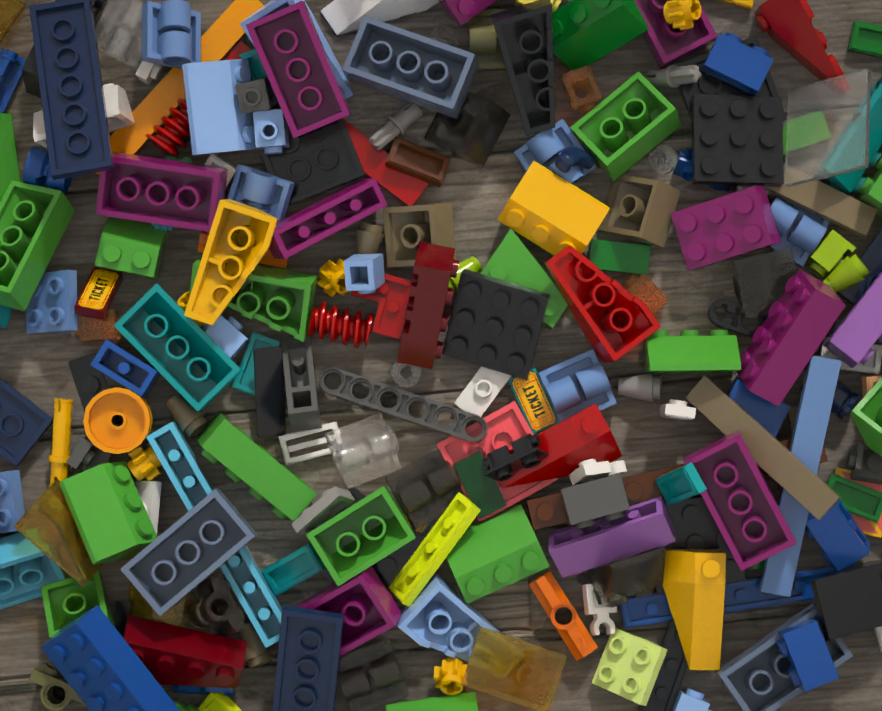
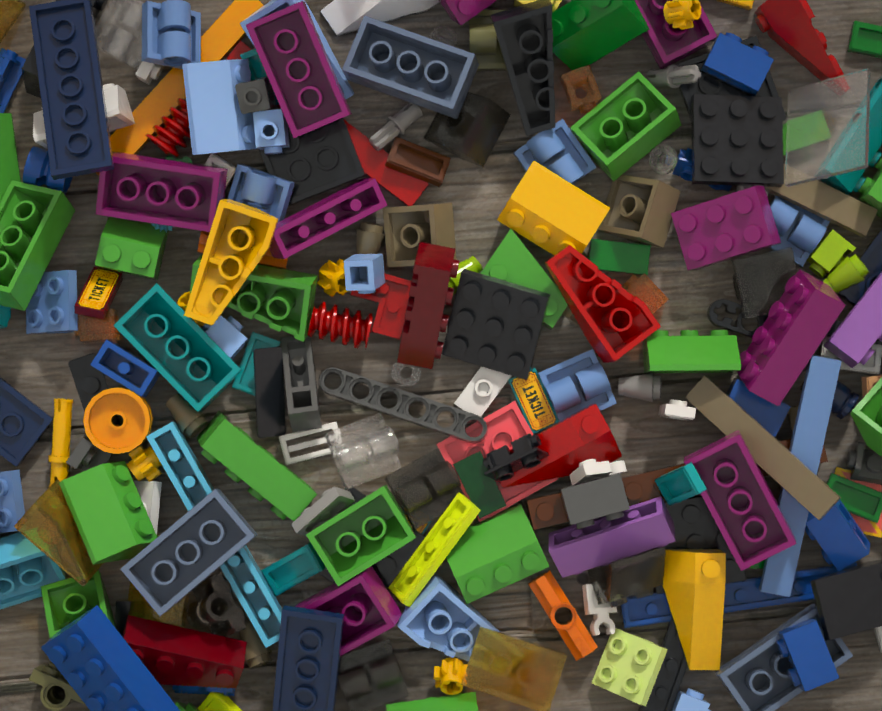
dark blue arm [555,146,595,173] -> none

